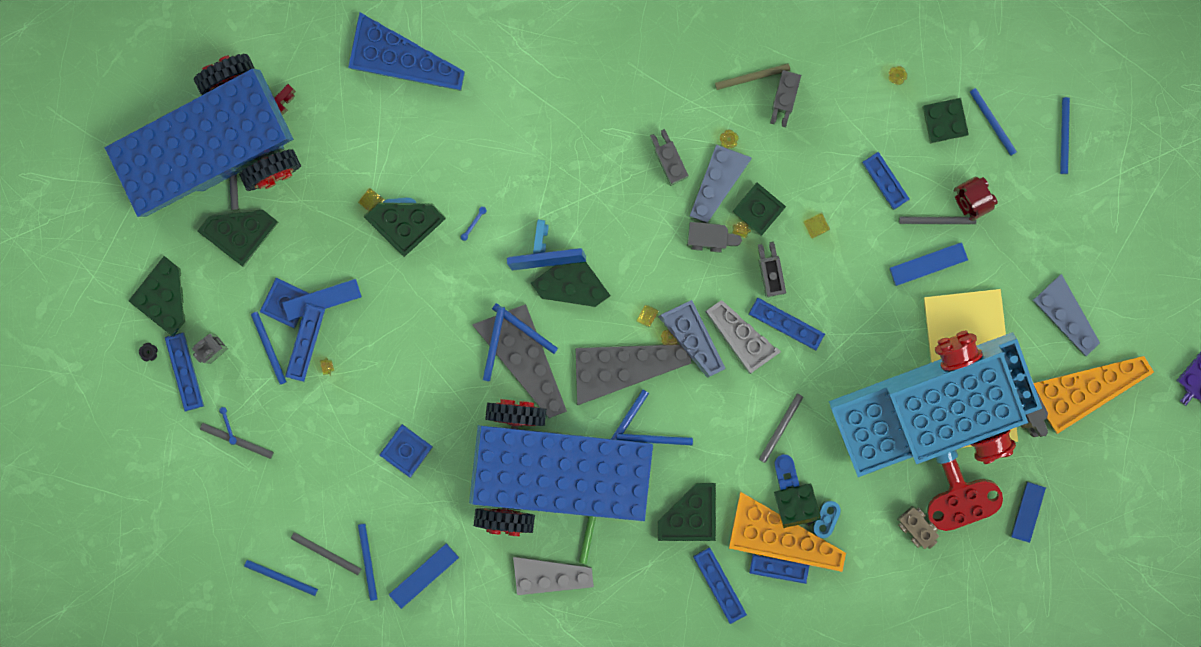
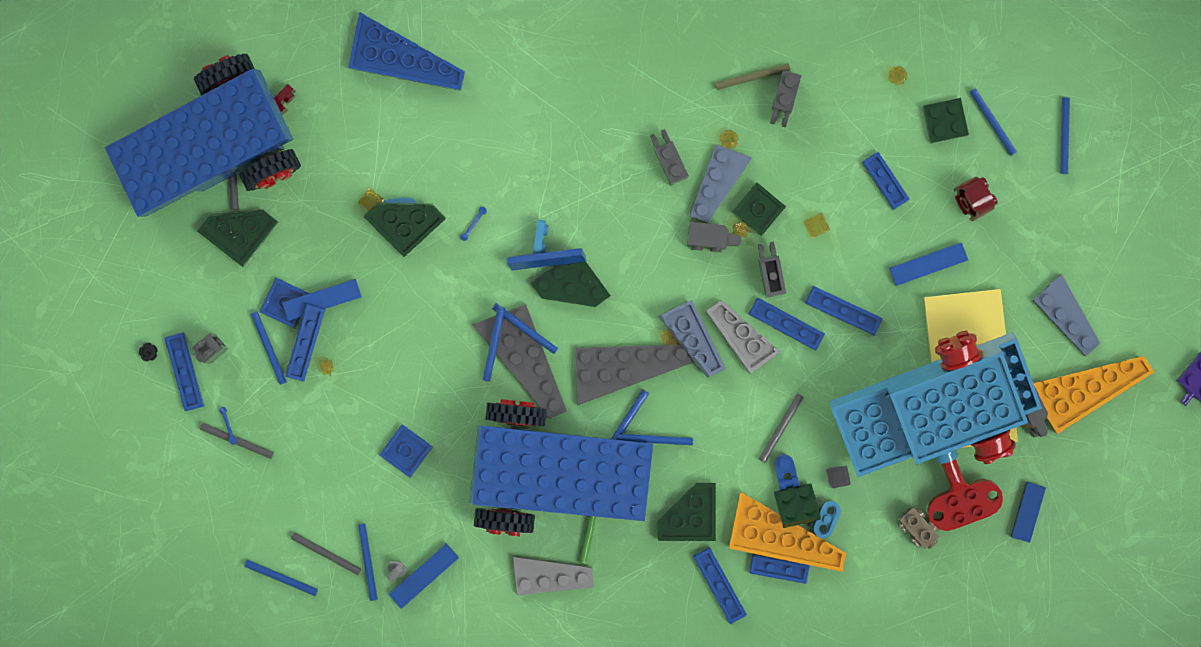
dark green plate [129,256,185,337] -> none
clear yellow slope [637,305,658,328] -> none
dark grey bar [899,216,976,224] -> none
none -> light grey plate [387,561,407,581]
none -> blue tile [805,286,883,336]
none -> panel [826,465,851,489]

